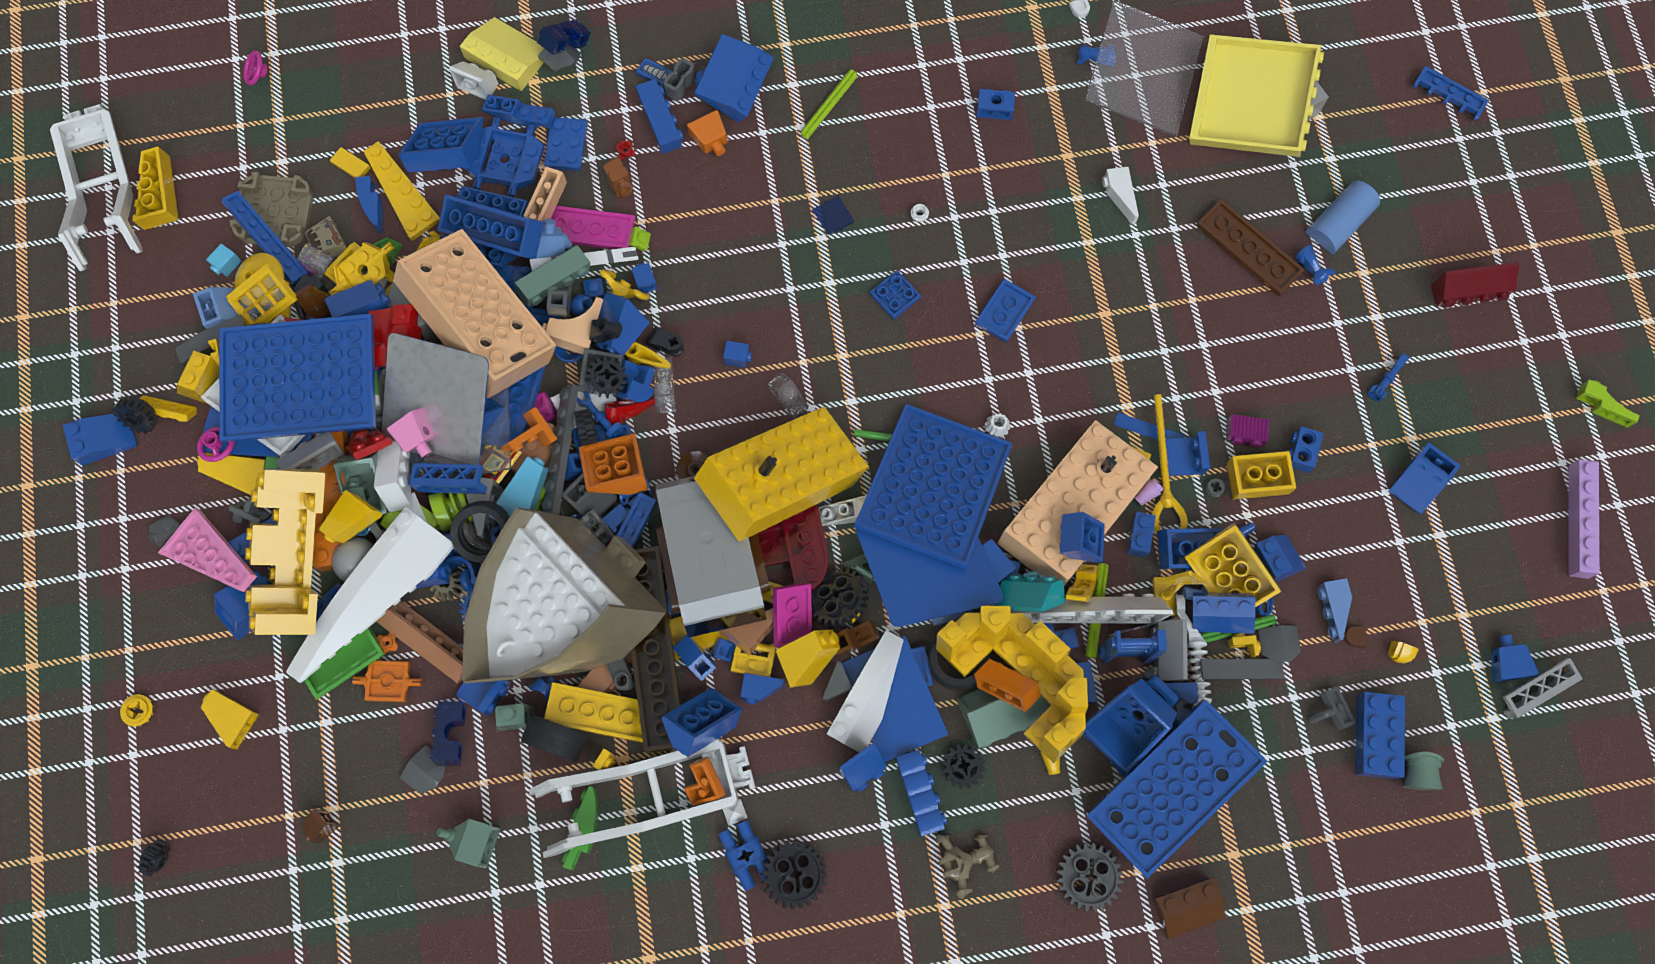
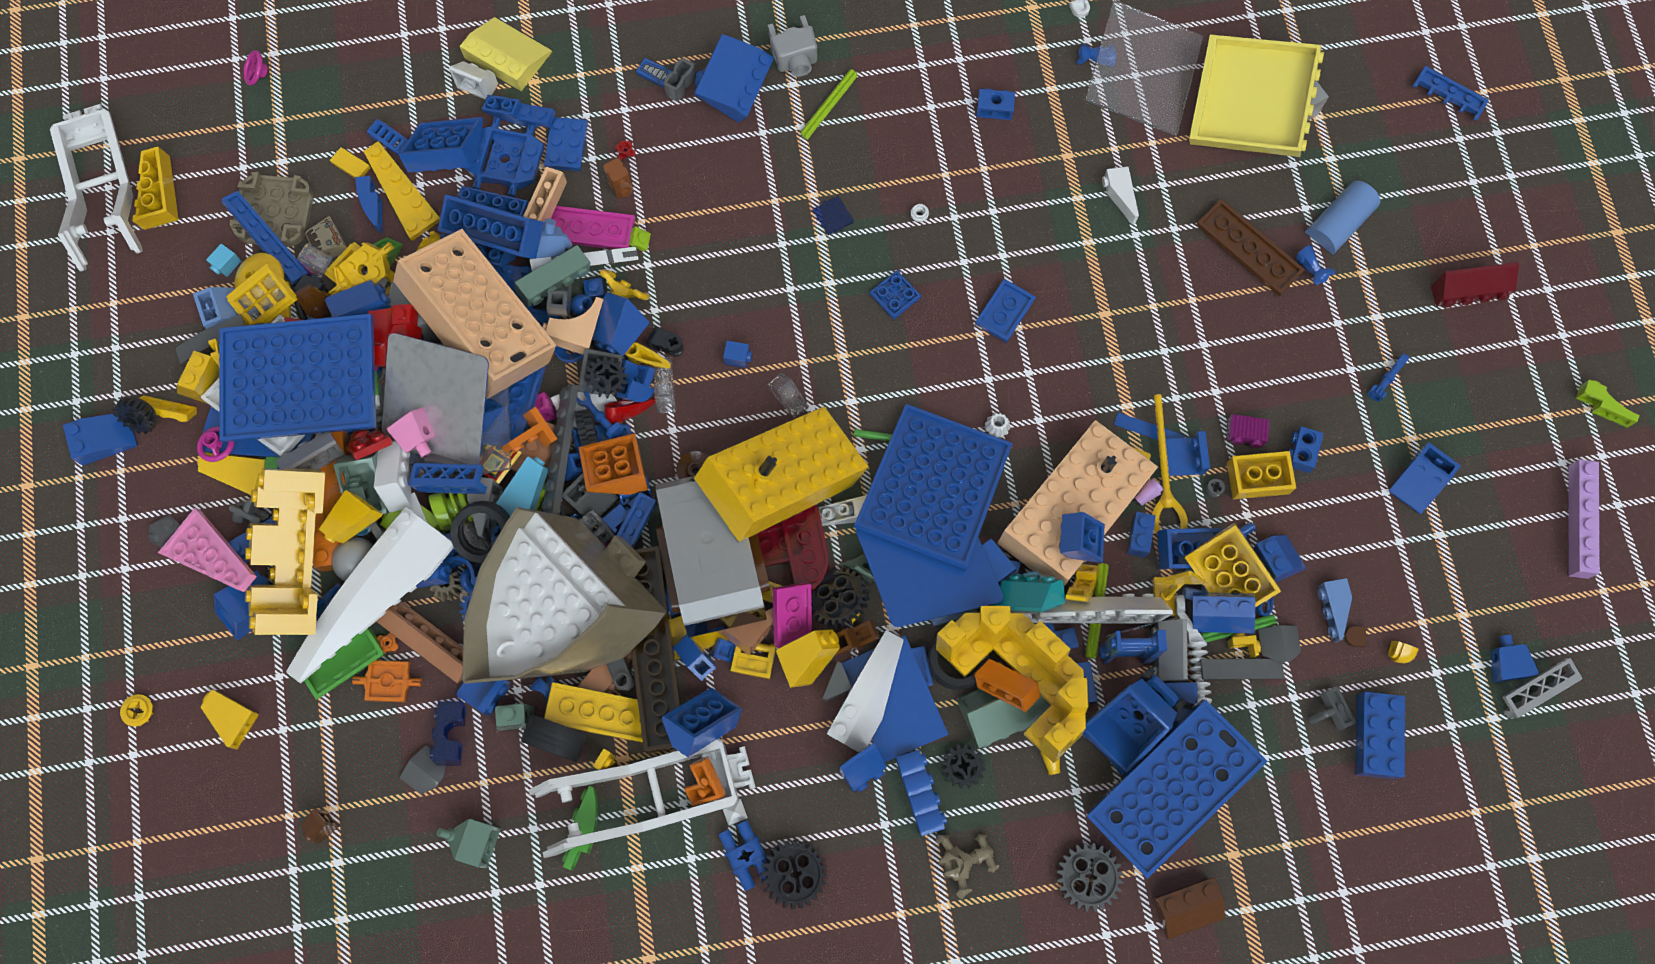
black gear [137,839,171,877] -> none
clear blue arch [537,19,592,55] -> none
dark grey slope [538,39,580,71] -> none
black piece [589,318,622,343] -> none
blue brick [631,263,658,293] -> none
blue brick [636,79,684,154] -> none
orange torso [687,110,727,156] -> none
blue slope [740,673,785,705] -> none
sand green hat [1403,752,1444,791] -> none
none -> blue slope [367,119,408,155]
none -> light grey piece [768,15,817,77]

